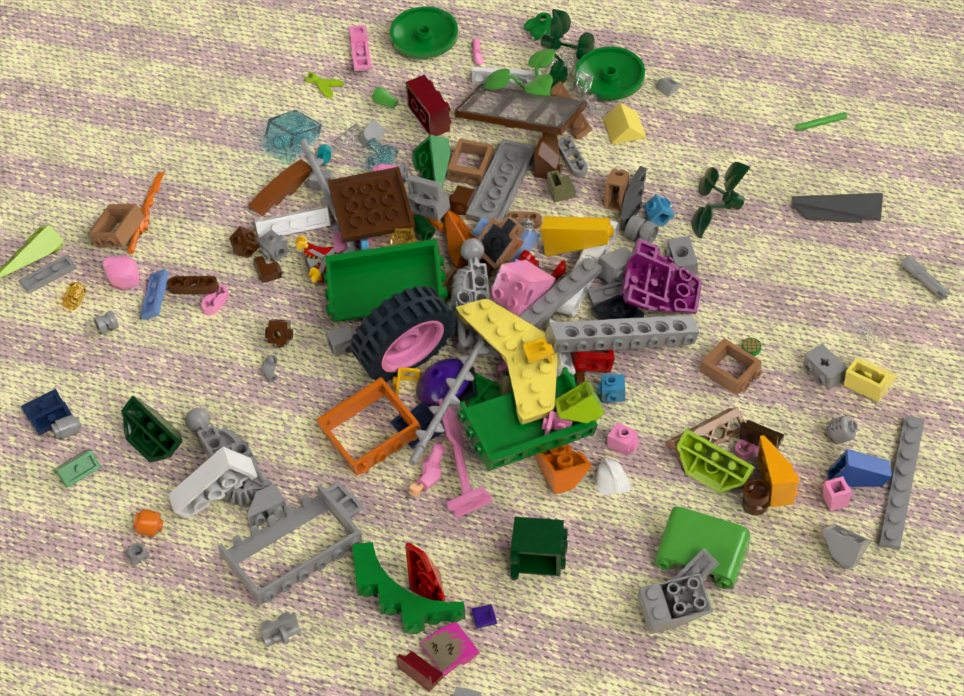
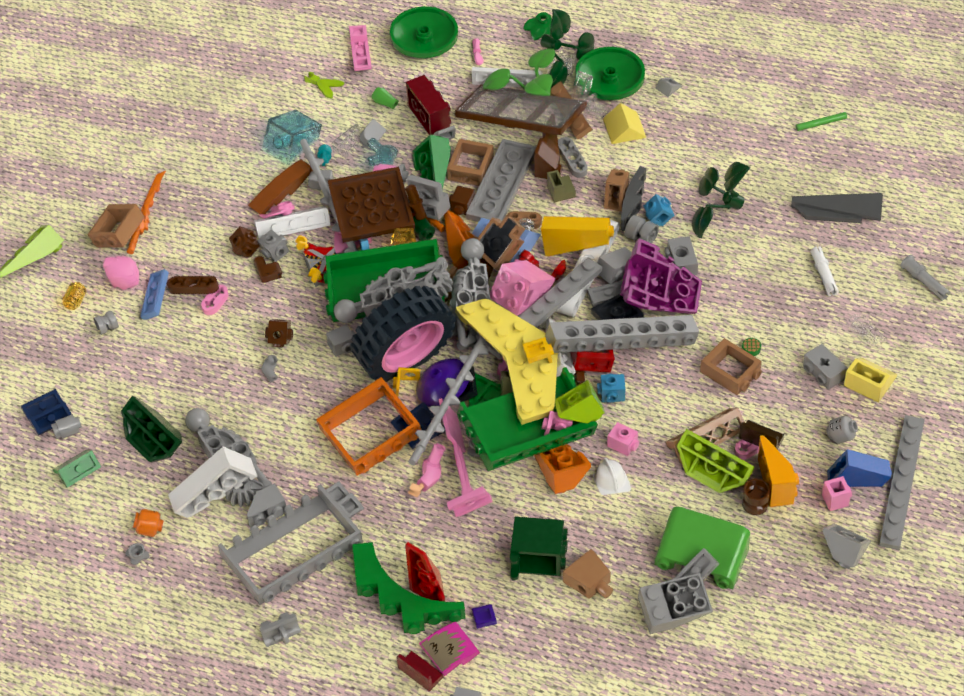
light grey tile [19,255,77,294] -> none
none -> bright pink plate [260,201,295,219]
none -> light grey arm [334,257,453,323]
none -> reddish brown axle [405,184,427,220]
none -> light grey slope [434,125,456,141]
none -> medium nougat torso [563,549,613,599]
none -> white pin [810,247,839,296]

